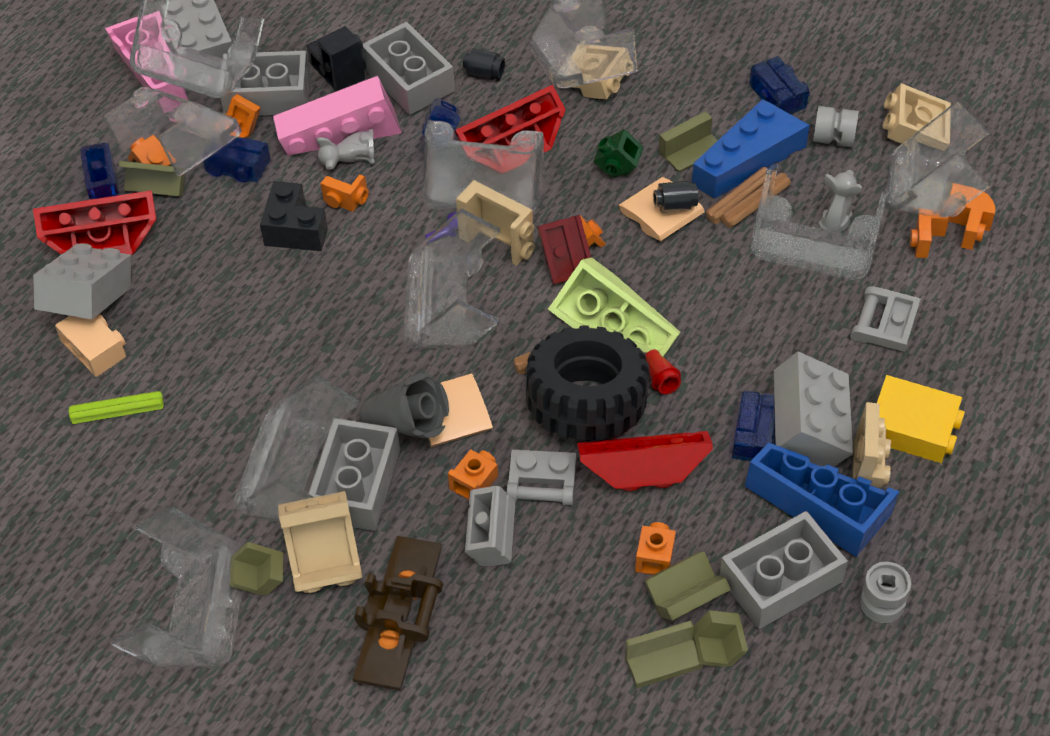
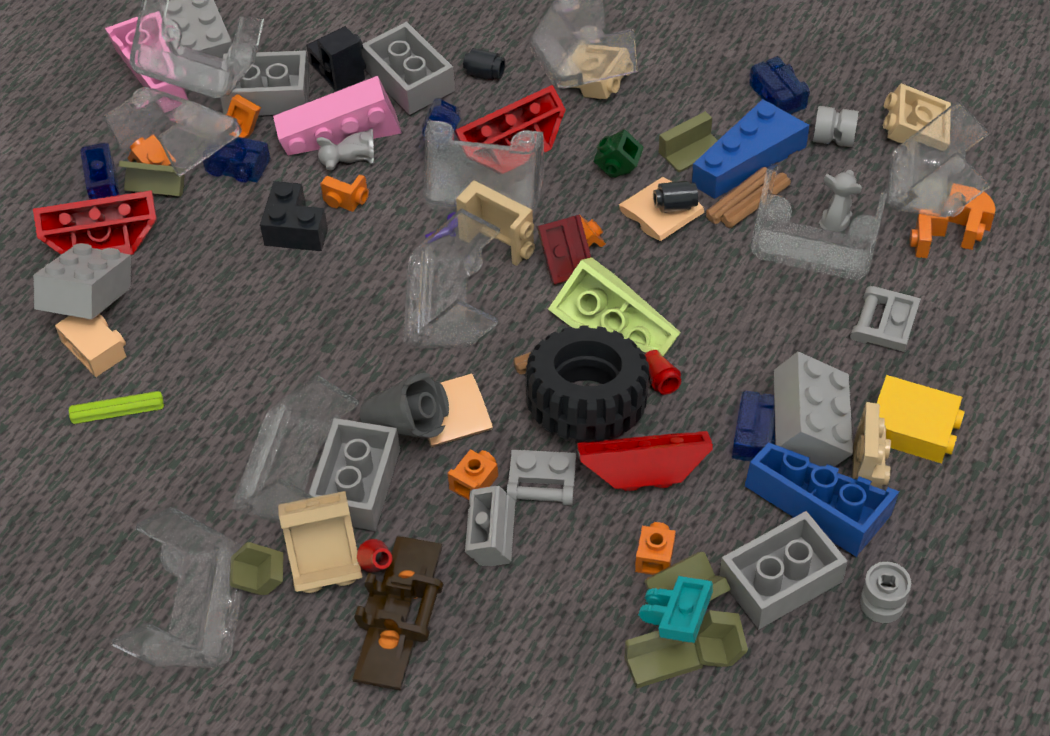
none -> red cone [357,539,392,573]
none -> teal hinge [638,576,713,643]

